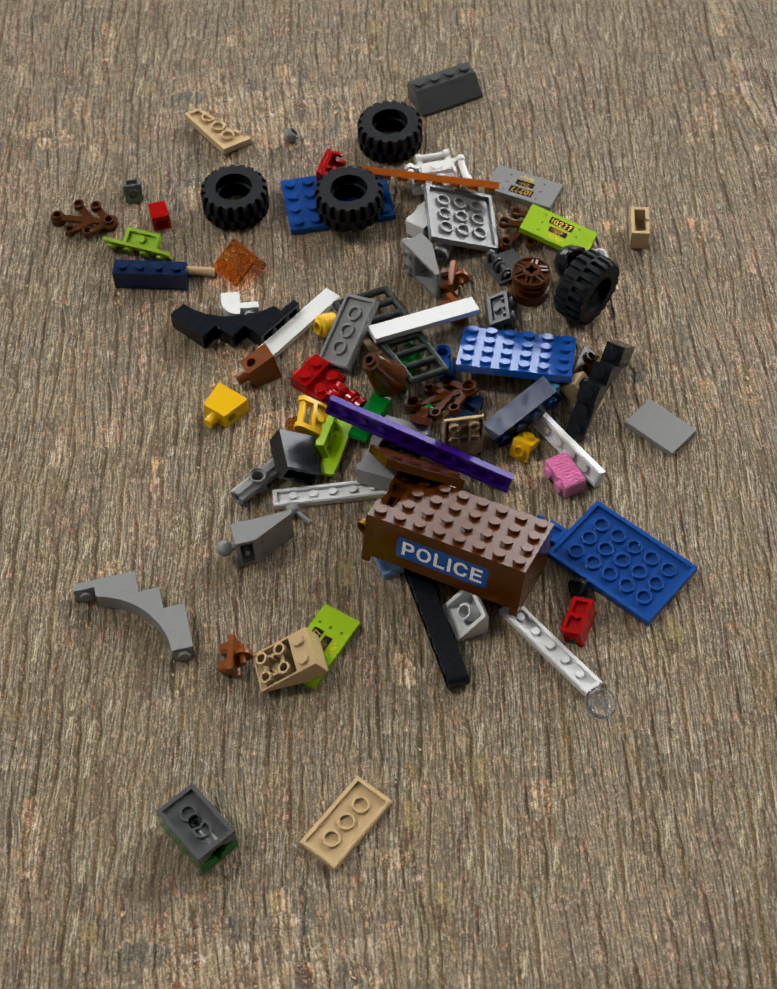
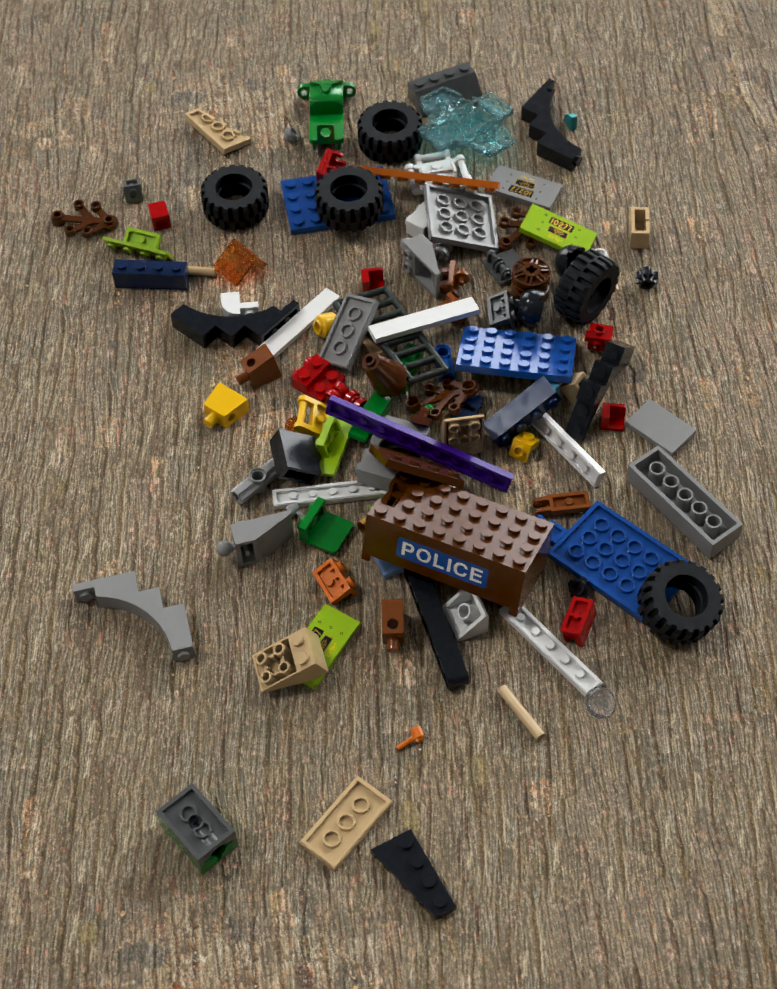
dark orange hips [218,634,253,679] -> none
bright pink brick [543,451,586,499] -> none
dark brown hinge [572,345,599,377] -> none
none -> green piece [297,79,356,150]
none -> green bracket [297,497,353,555]
none -> orange bracket [312,558,359,606]
none -> red panel [361,267,384,292]
none -> black wing [370,829,456,920]
none -> dark orange torso [382,599,404,653]
none -> orange hand [396,726,424,751]
none -> clear light blue plate [418,86,515,158]
none -> tan piece [498,685,545,741]
none -> black cylinder [513,289,545,327]
none -> black arch [521,79,582,171]
none -> dark orange hinge [532,490,591,518]
none -> teal tile [563,113,577,131]
none -> red brick [584,323,613,352]
none -> red panel [600,402,626,432]
none -> light grey brick [626,445,743,559]
none -> black gear [636,266,658,289]
none -> black tyre [637,559,724,645]

